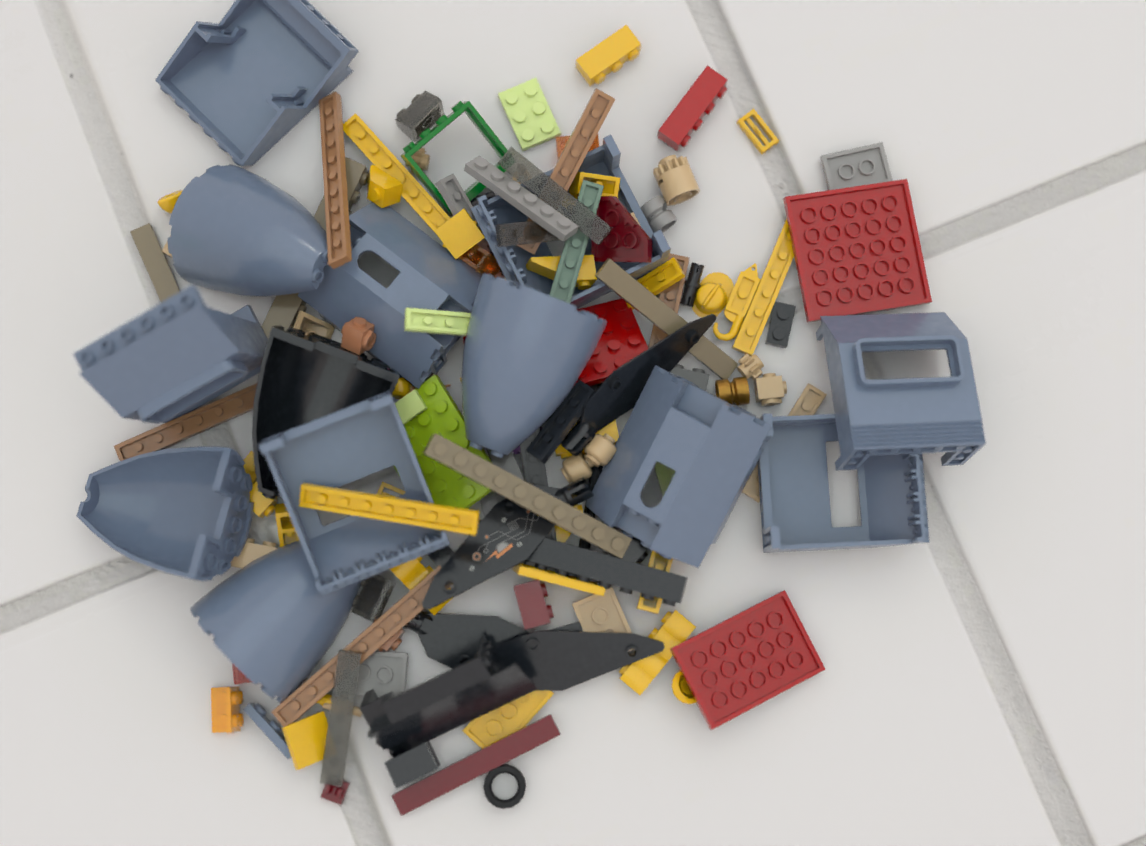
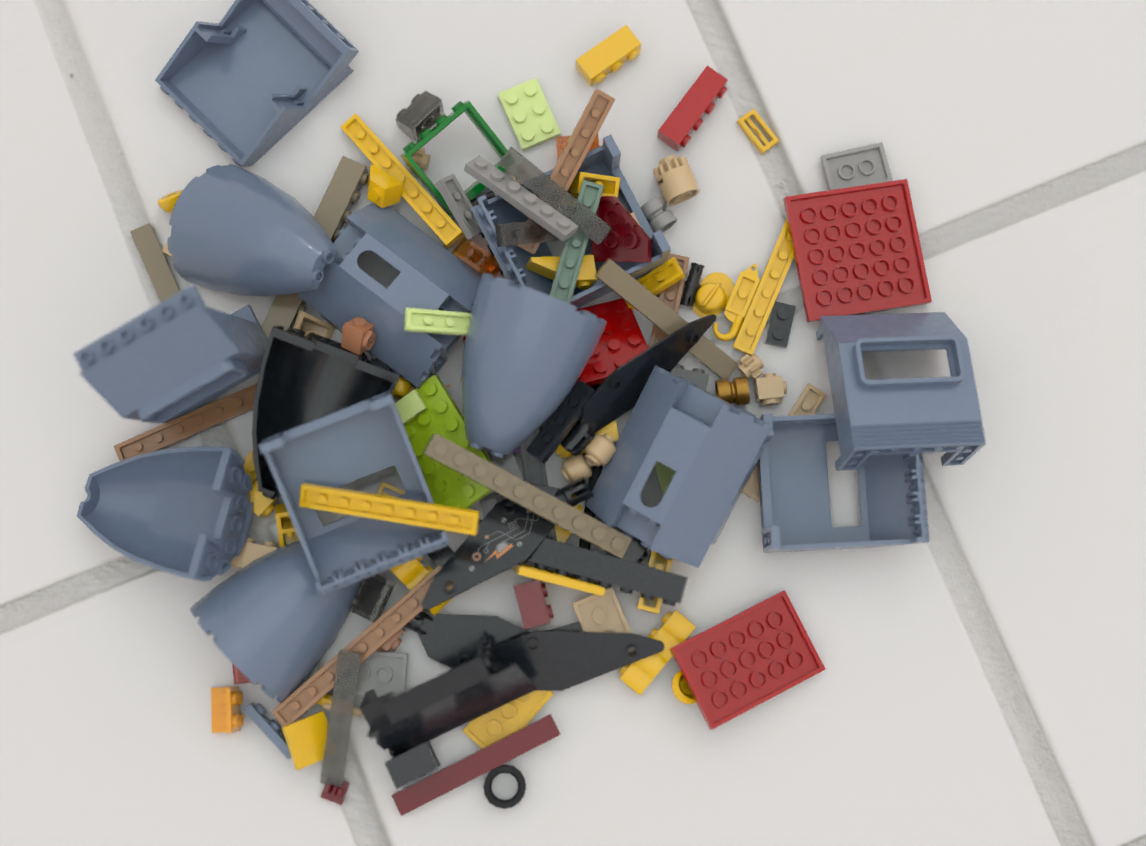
medium nougat plate [319,91,352,269] -> none
yellow piece [435,208,485,260] -> none

